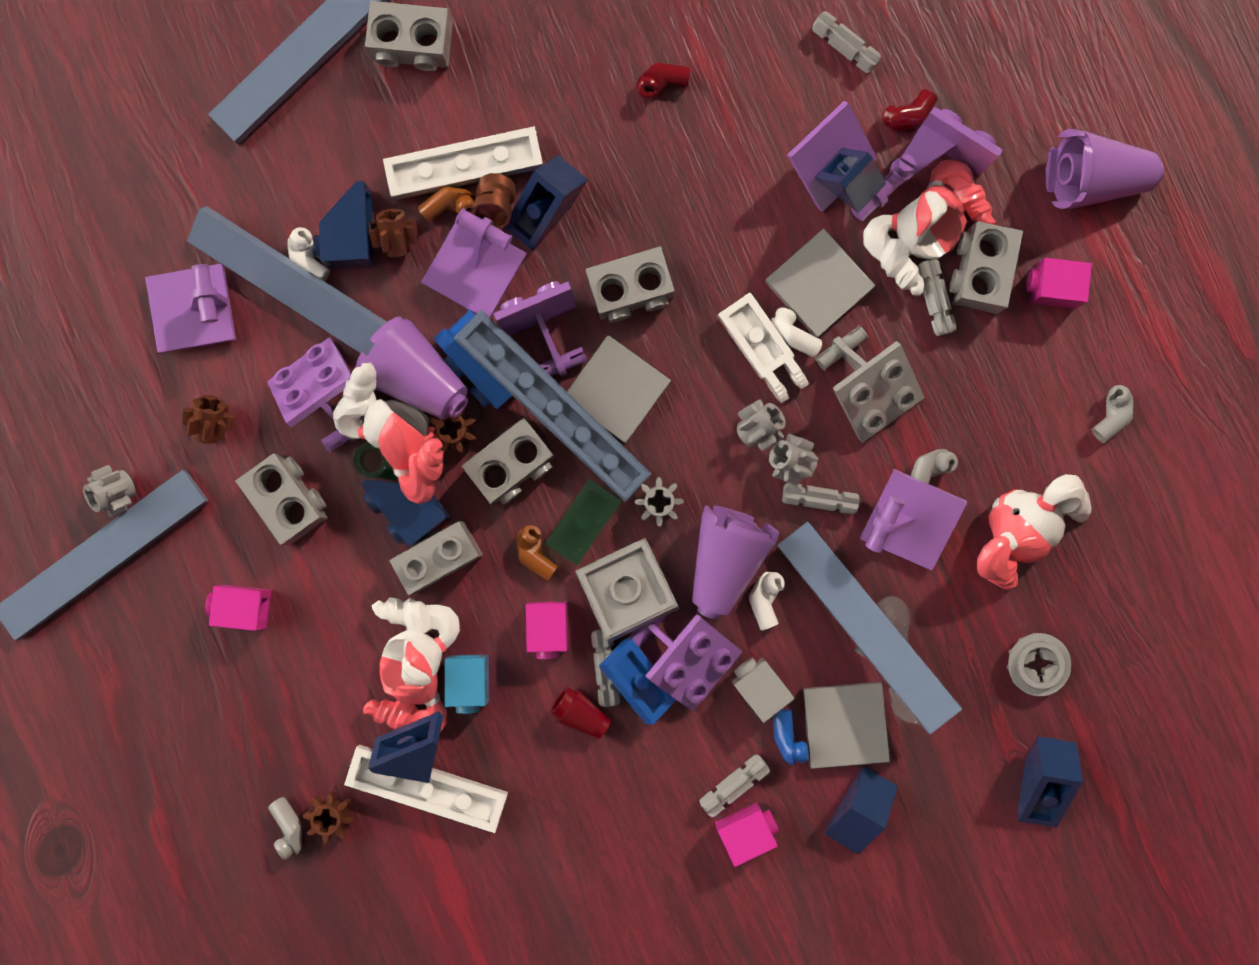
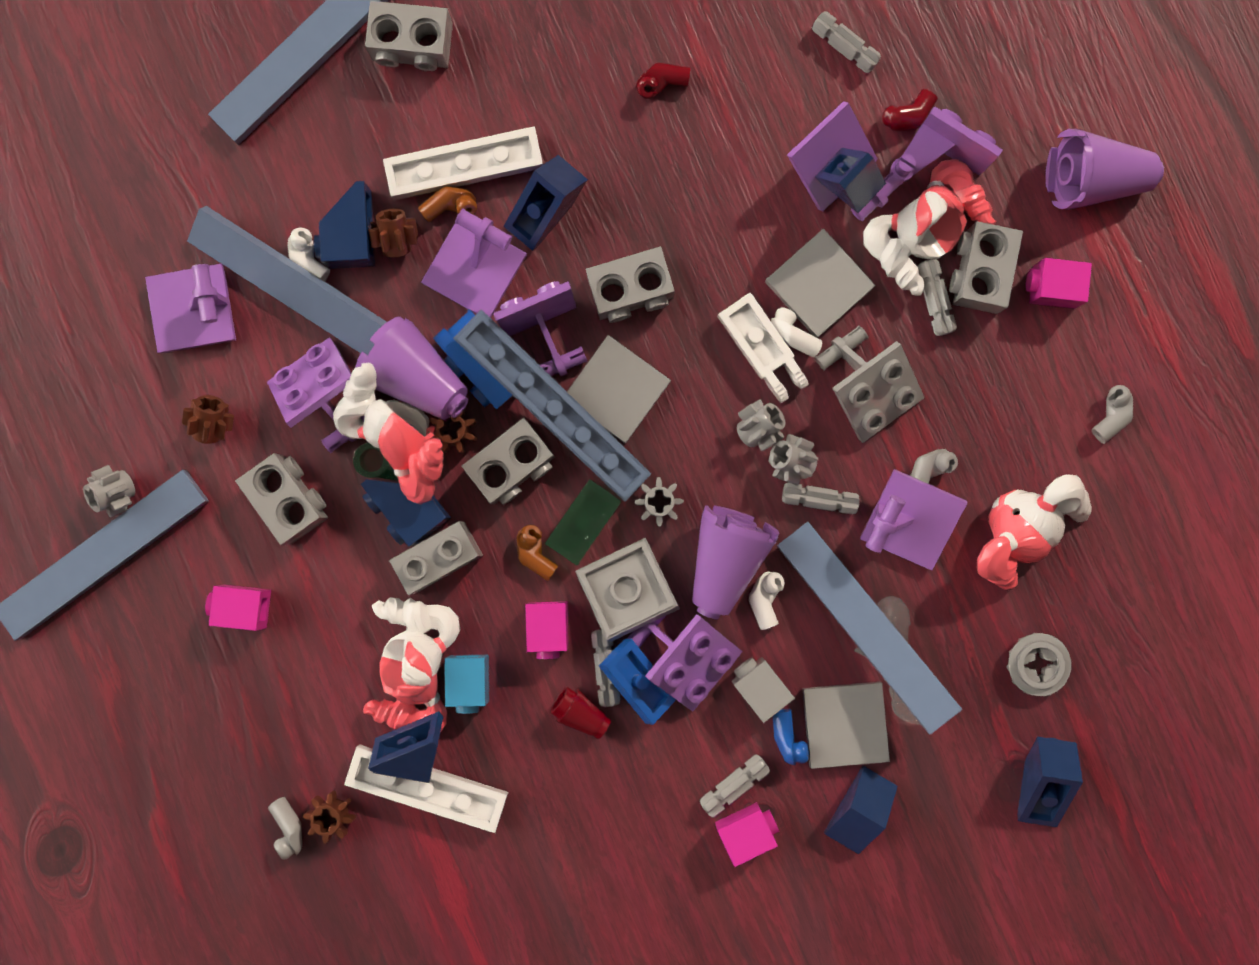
copper wheel [471,173,516,229] -> none

